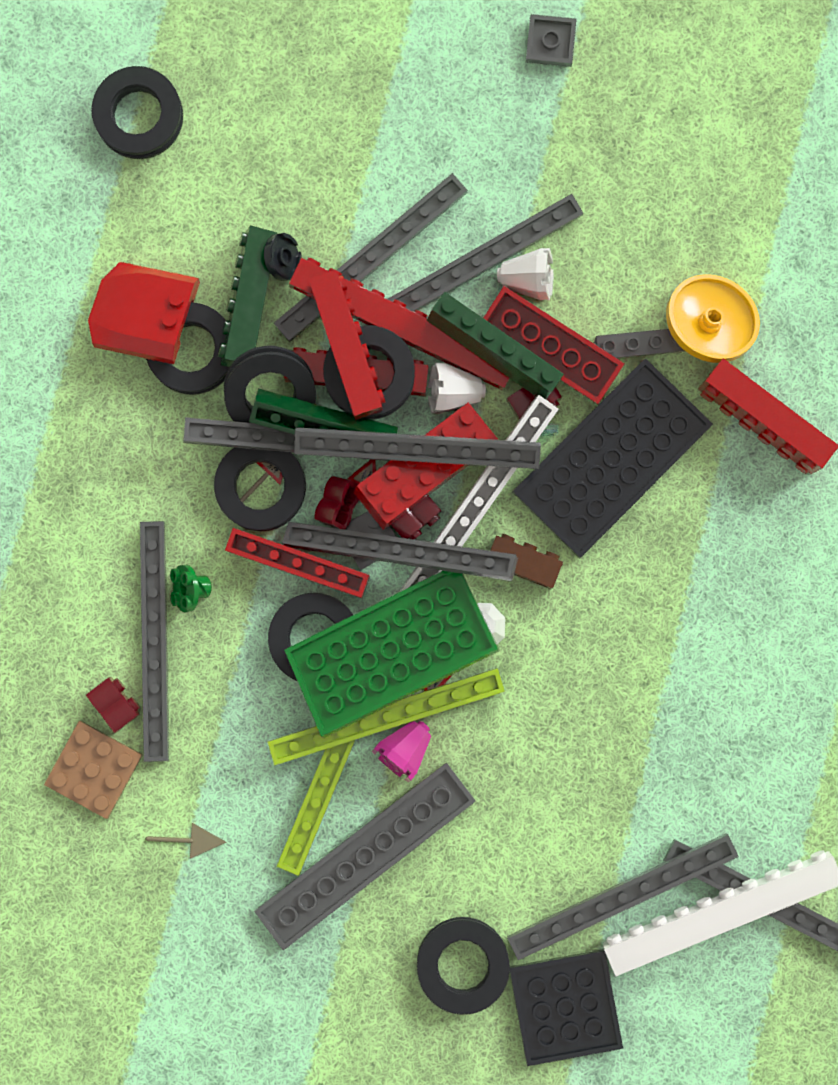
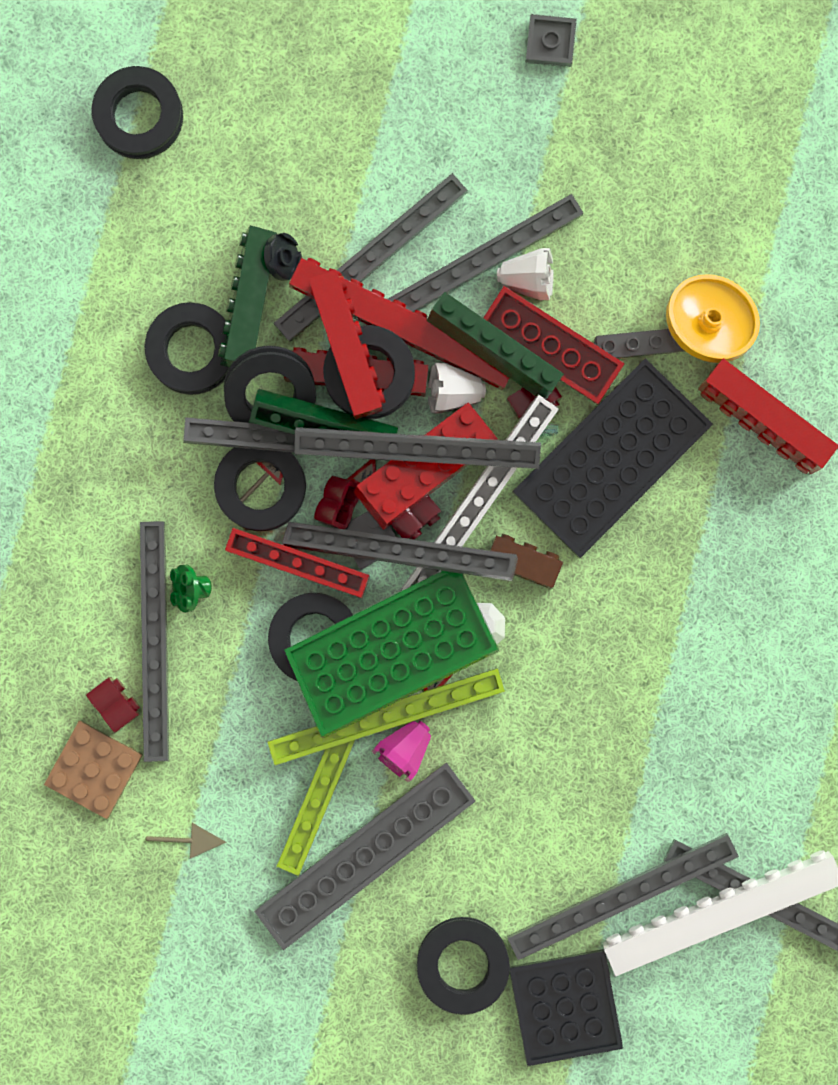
red wedge [88,262,200,364] -> none

